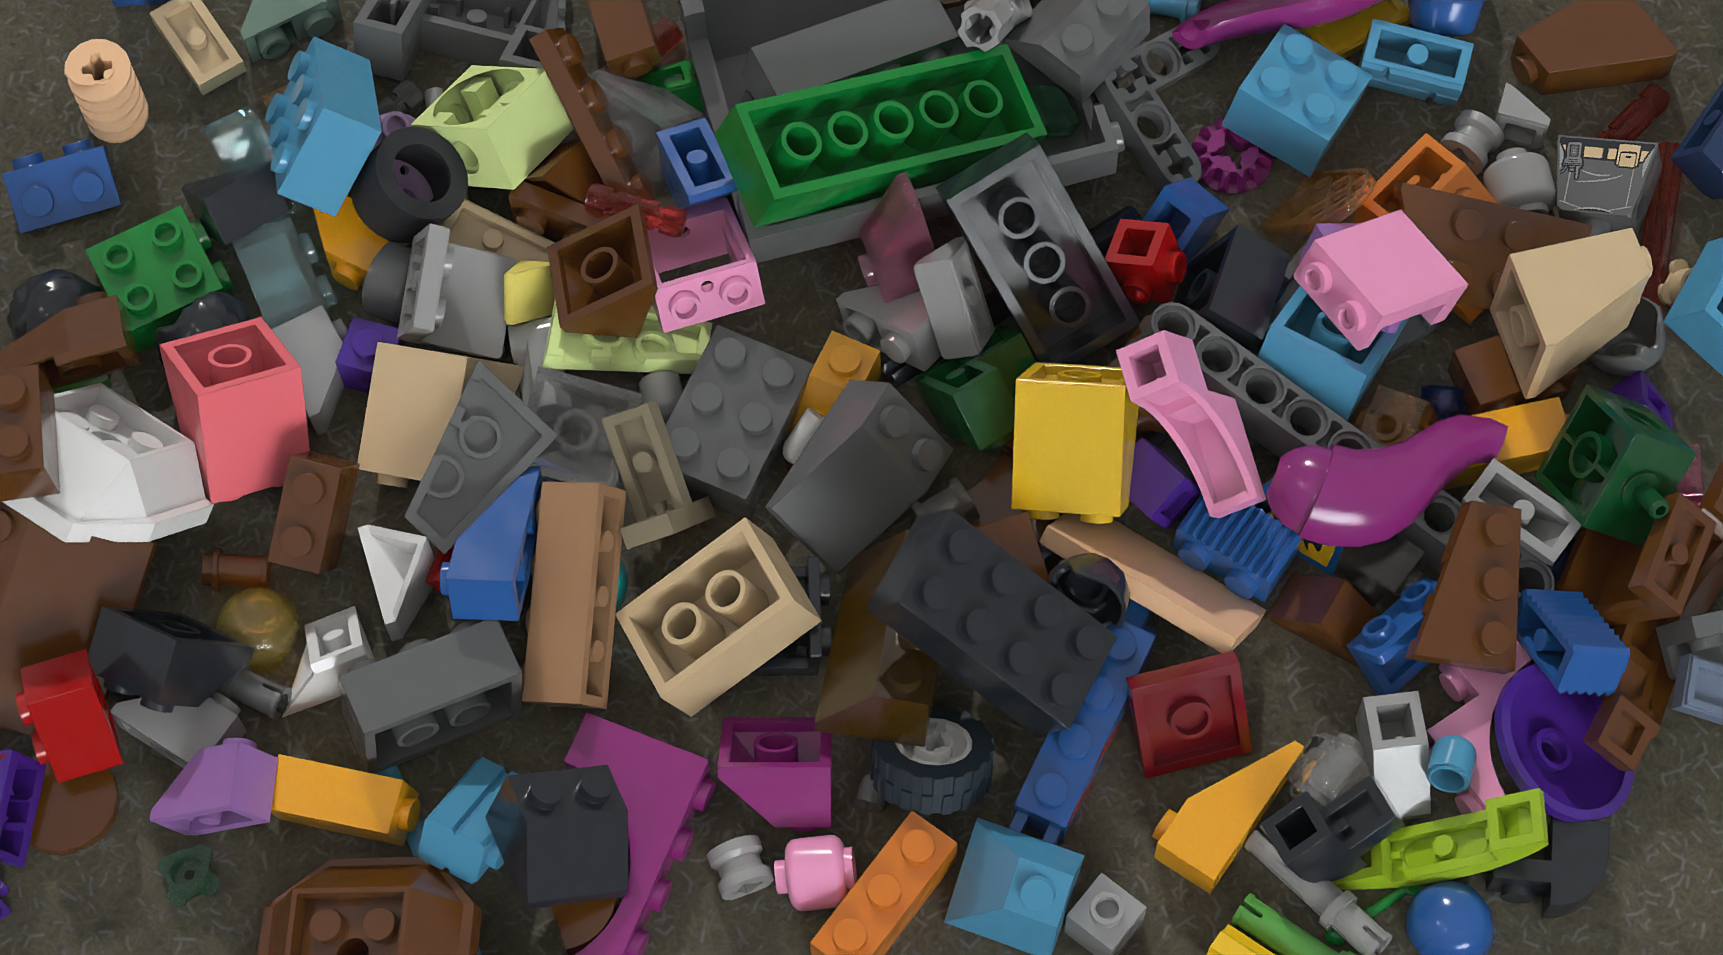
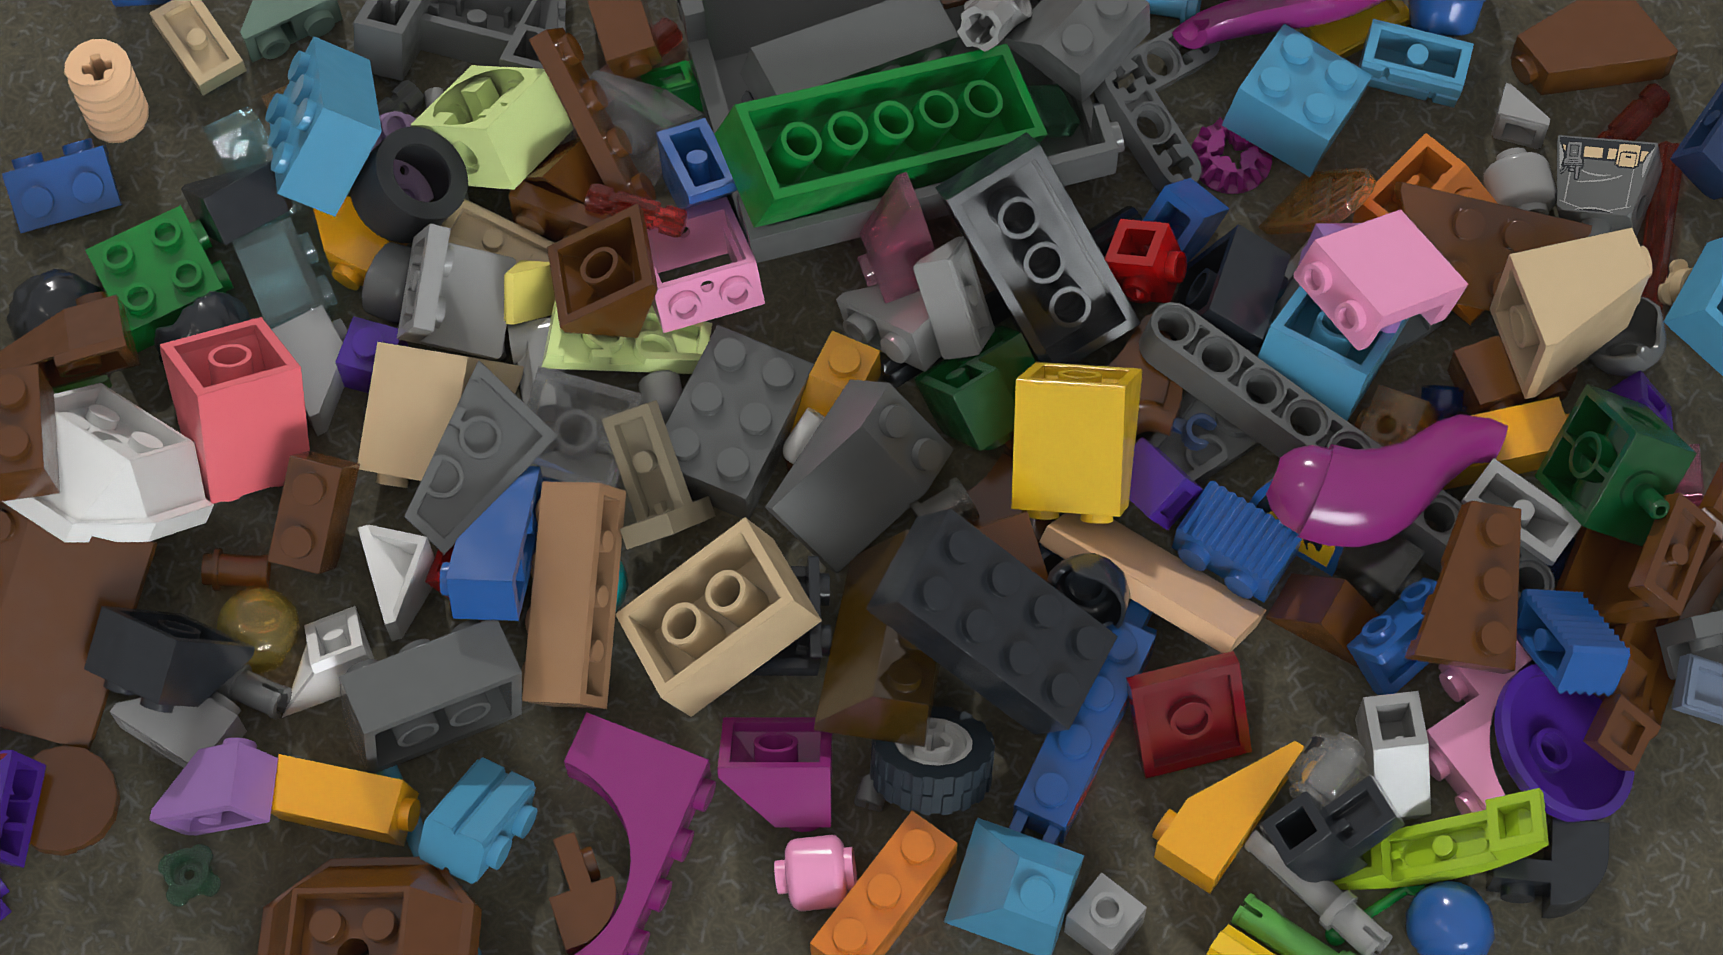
red brick [15,649,124,783] -> none
black slope [485,765,628,910] -> none
light grey wheel [707,835,774,900] -> none
bright pink arch [1116,330,1266,519] -> none
dark azure piece [1426,735,1477,793] -> none
light grey wheel [1439,110,1504,175] -> none

